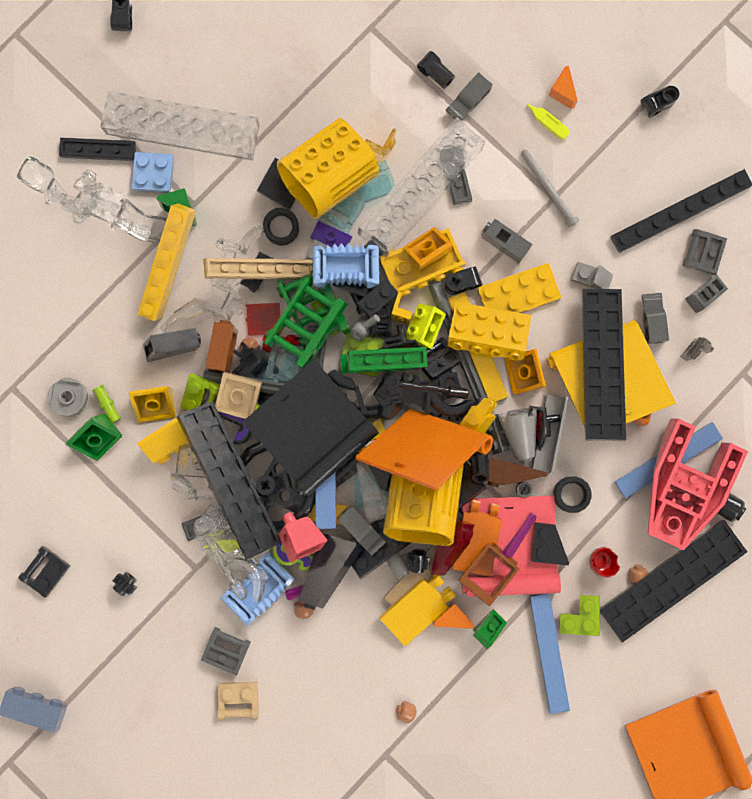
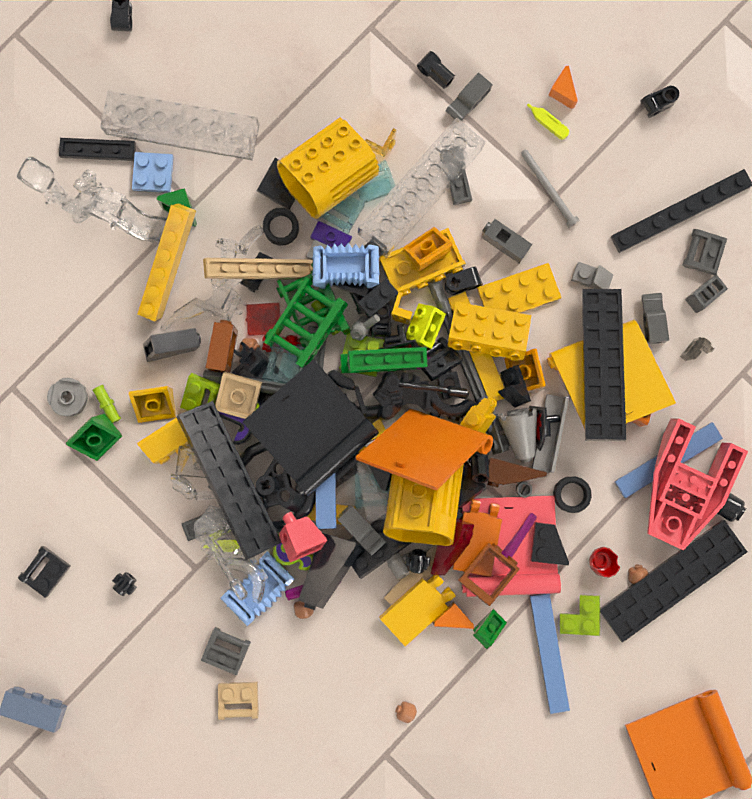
none -> black slope [498,365,531,408]

